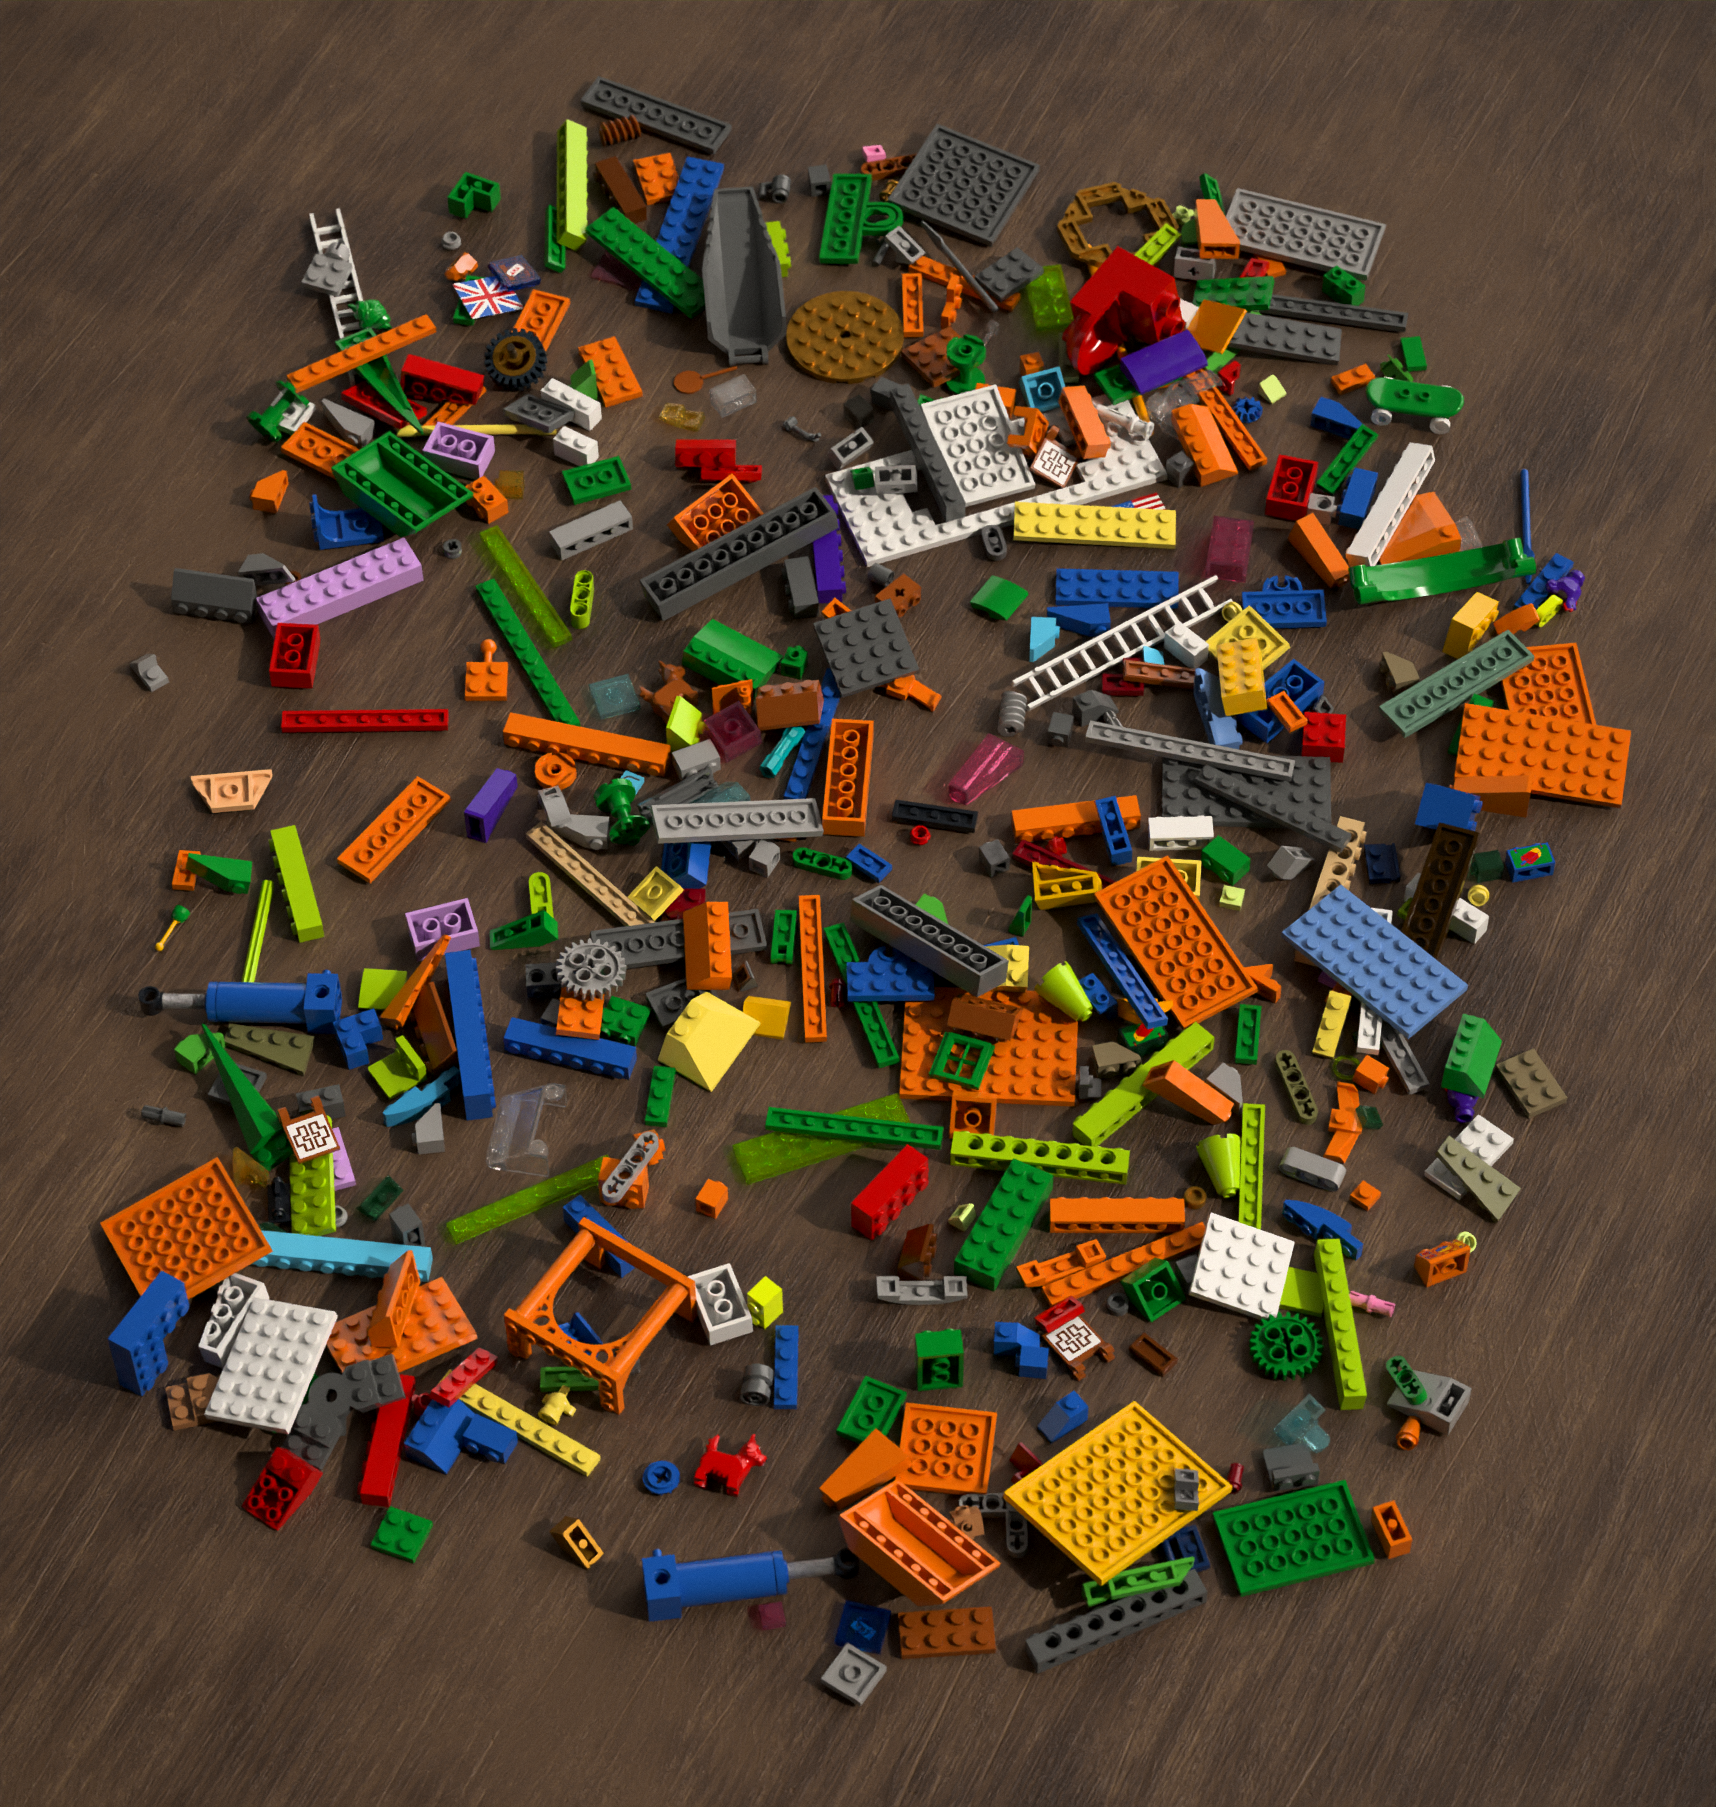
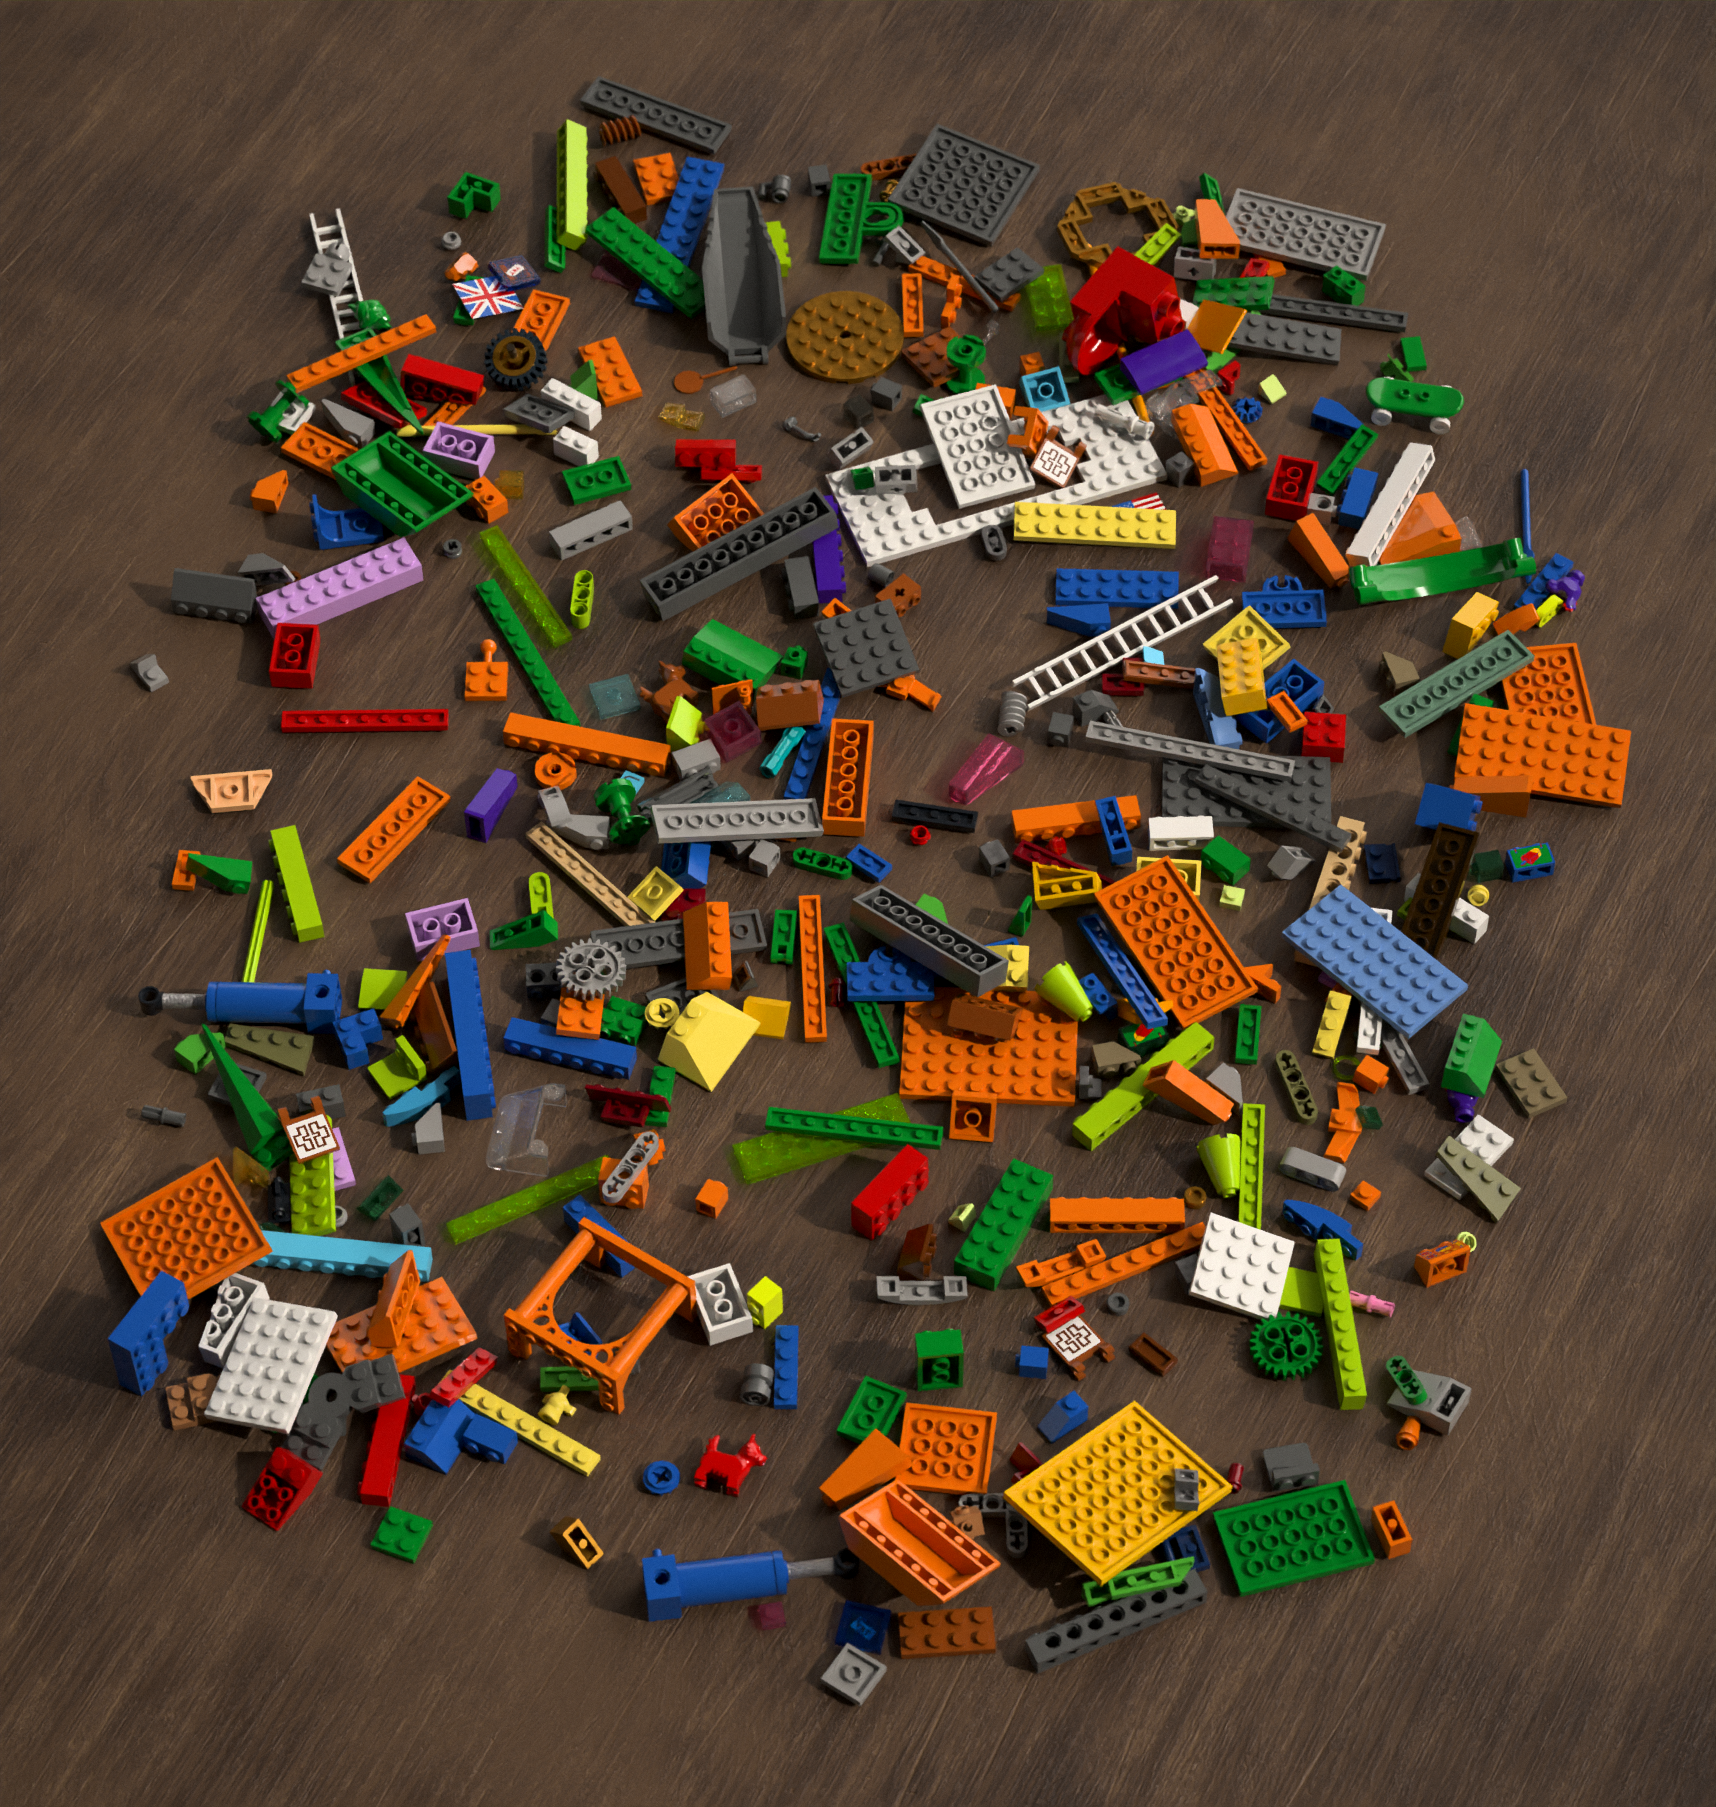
hinge [155,905,190,951] -> none
bright pink plate [862,145,886,162] -> none
dark grey brick [890,383,966,522] -> none
green piece [929,1032,995,1090] -> none
lime brick [950,1131,1130,1185] -> none
green slope [970,575,1029,621] -> none
blue slope [994,1322,1040,1356] -> none
medium azure slope [1029,617,1060,662] -> none
orange brick [1058,386,1111,459] -> none
green slope [1120,1258,1186,1322] -> none
white brick [1164,621,1209,669] -> none
light yellow plate [1222,602,1242,622] -> none
clear light blue brick [1273,1393,1330,1453] -> none
orange plate [1331,364,1376,395] -> none
none -> dark red bracket [585,1084,671,1128]
none -> light yellow gear [645,998,680,1029]

